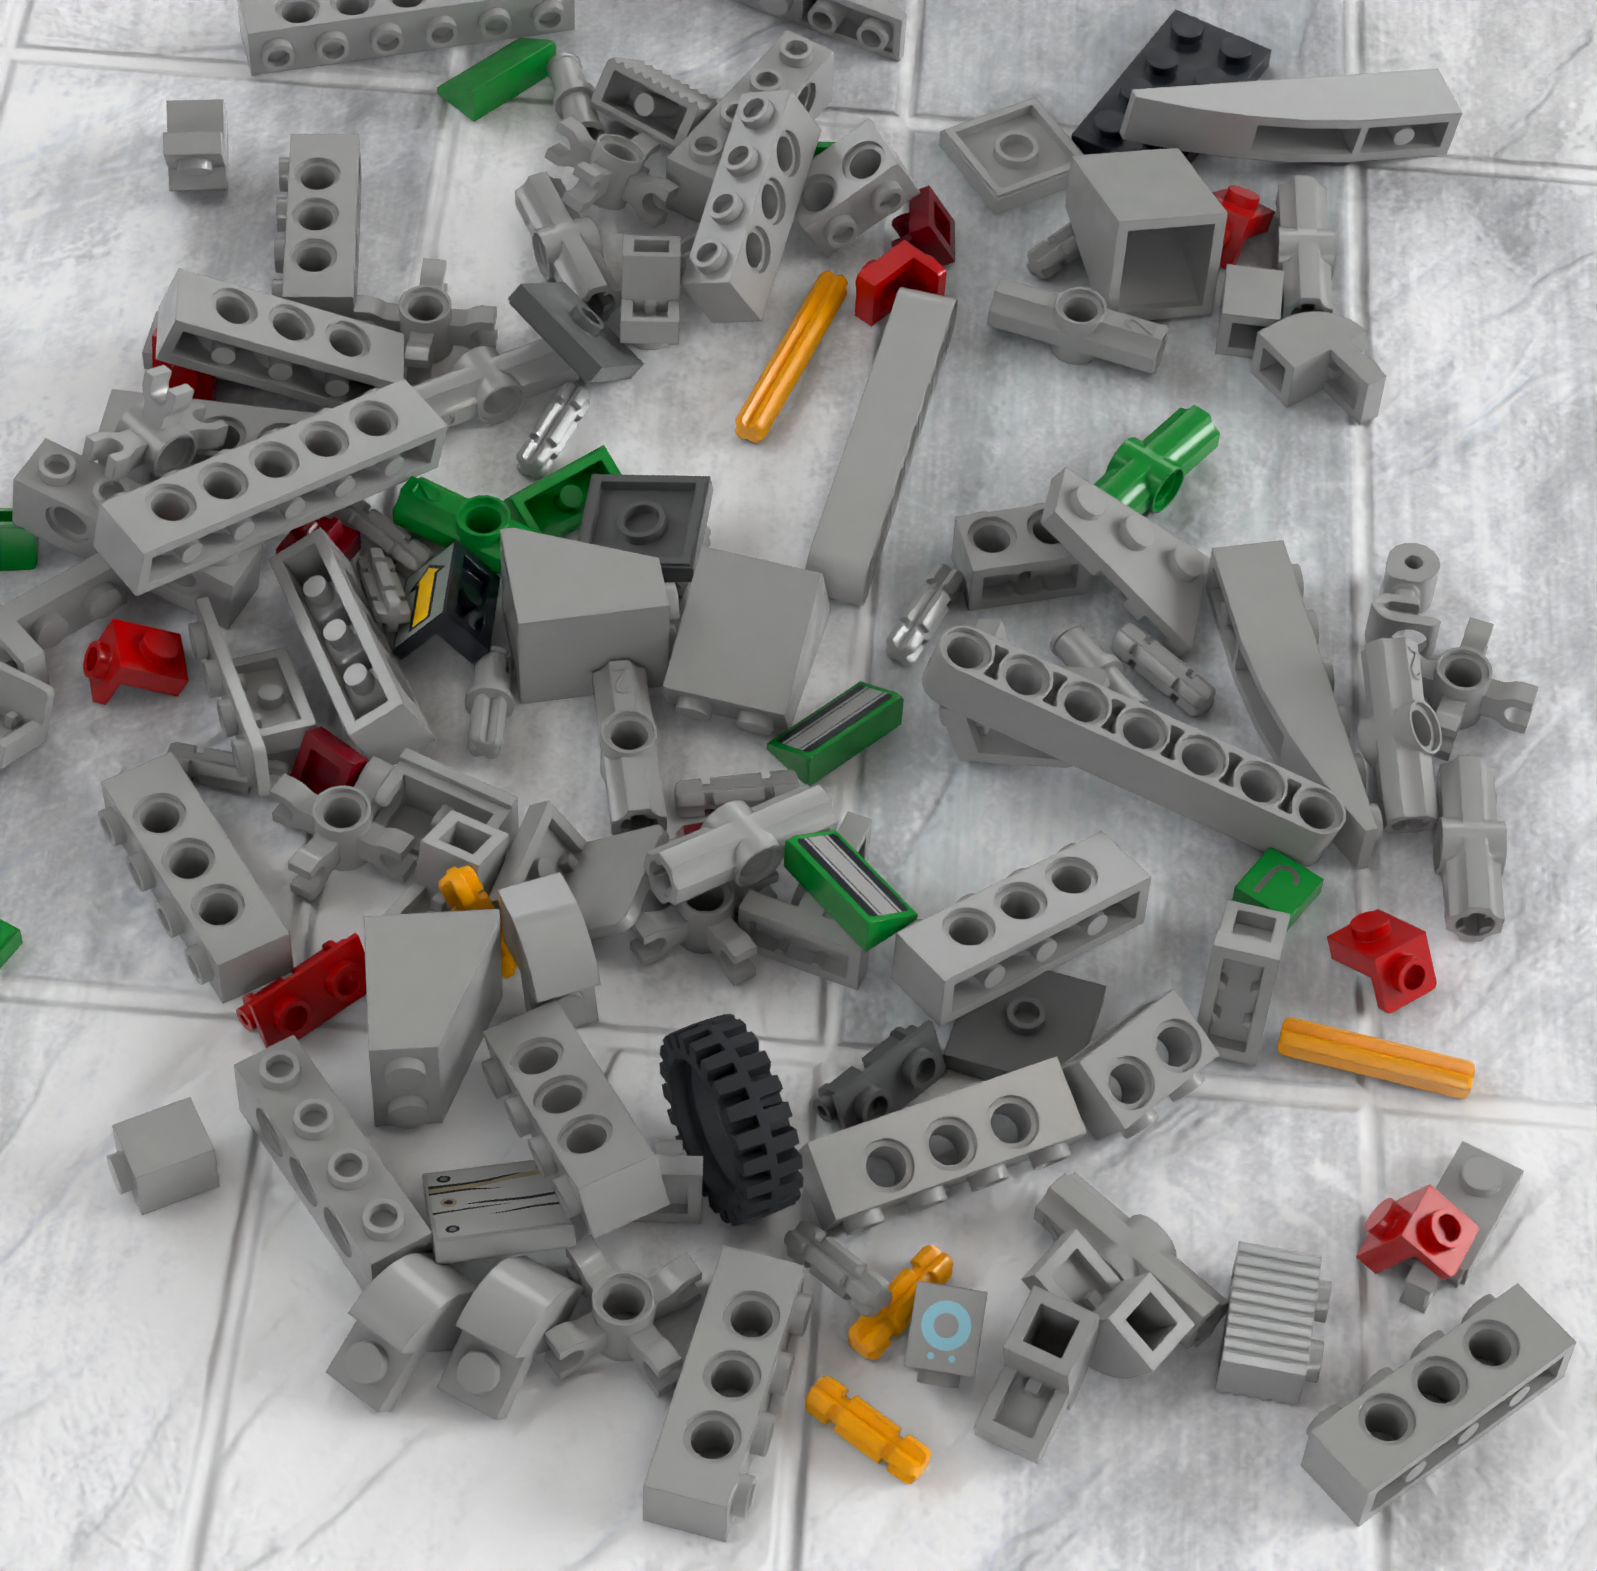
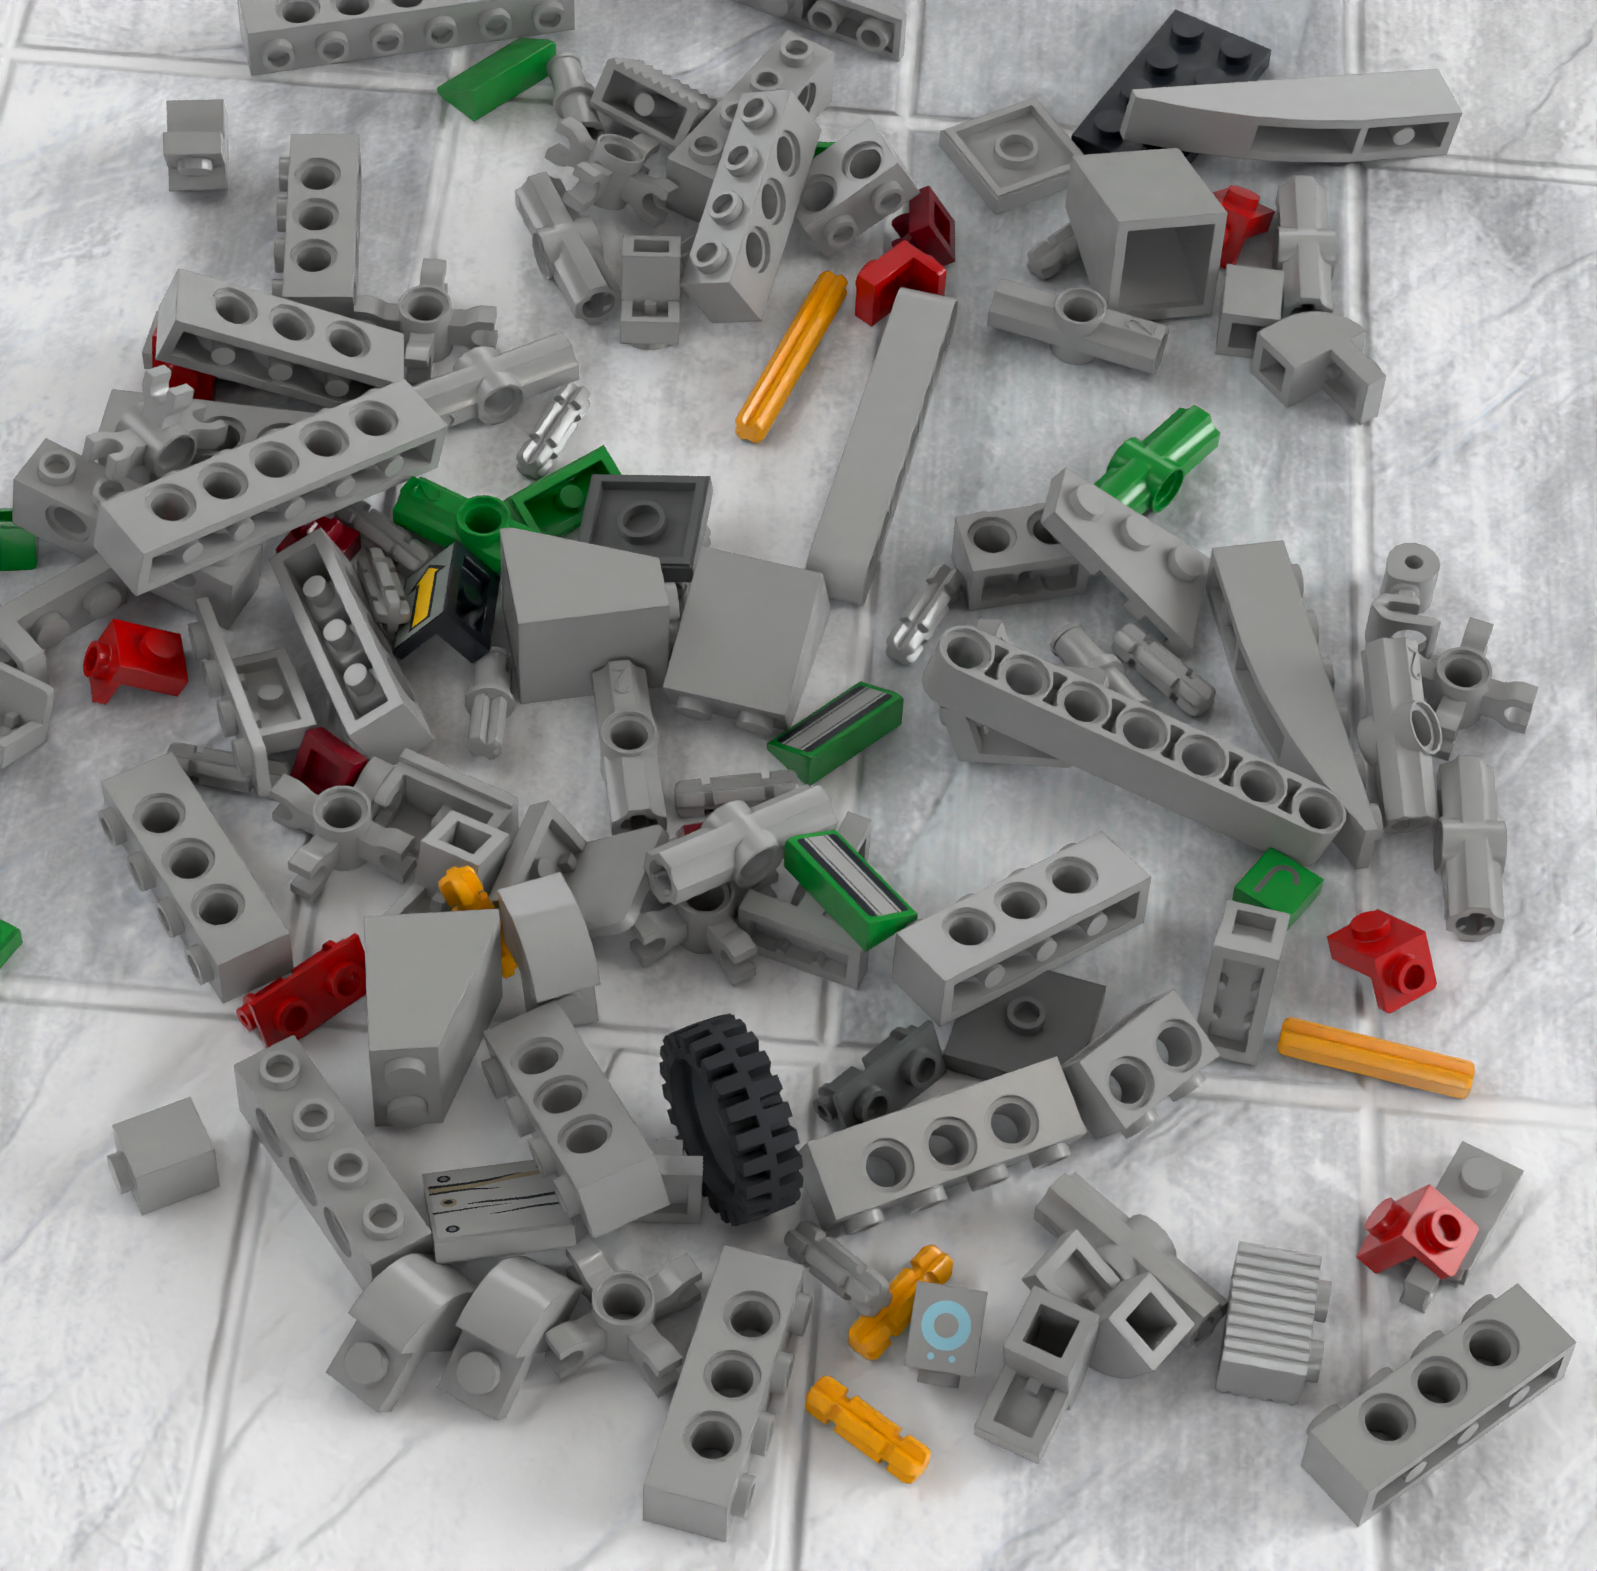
dark grey plate [508,282,644,383] -> none

